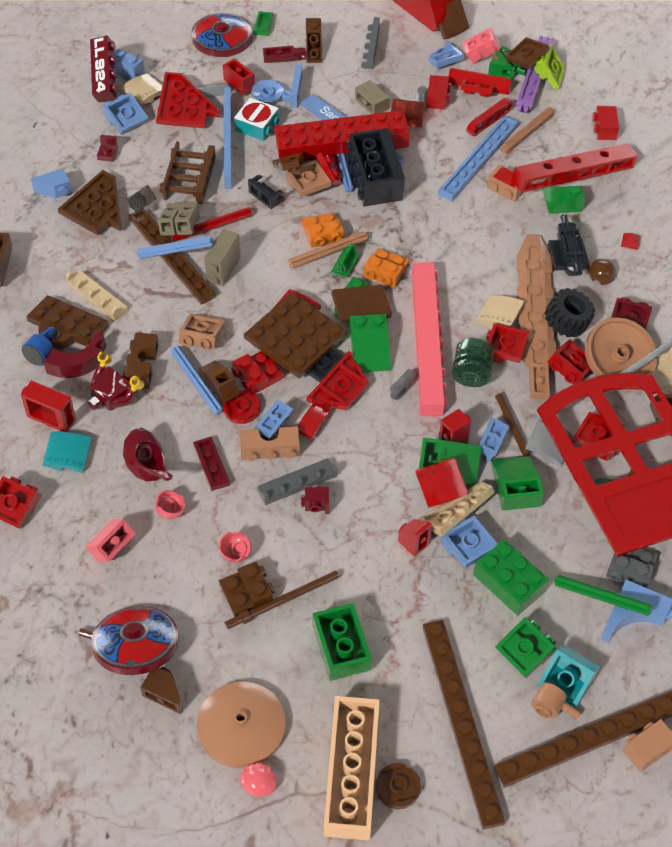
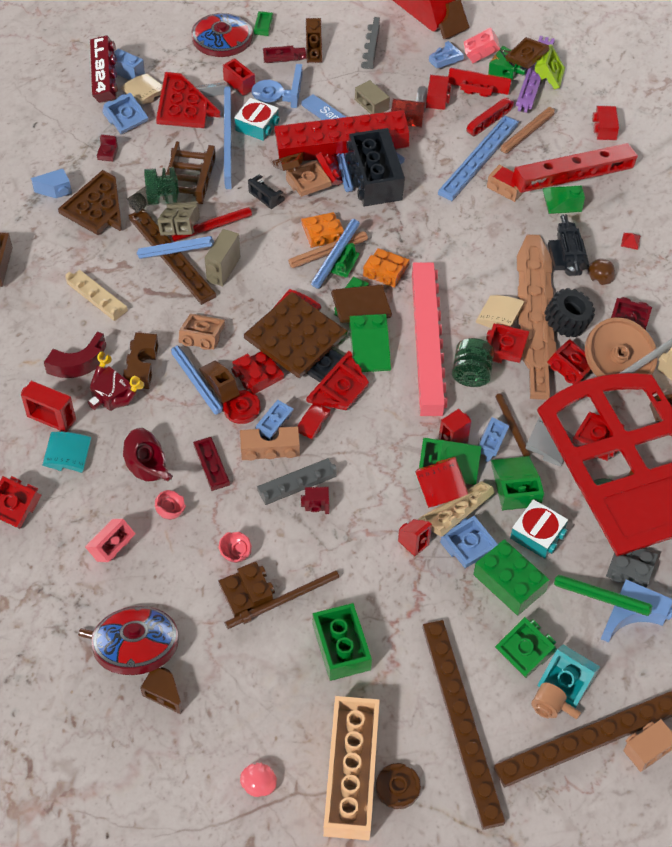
reddish brown plate [22,295,109,366] -> none
nougat dish [197,682,286,768] -> none
flat silver bar [390,369,417,400] -> none
none -> clear green wheel [144,167,179,206]
none -> medium blue axle [311,219,360,289]
none -> piece [510,499,568,559]

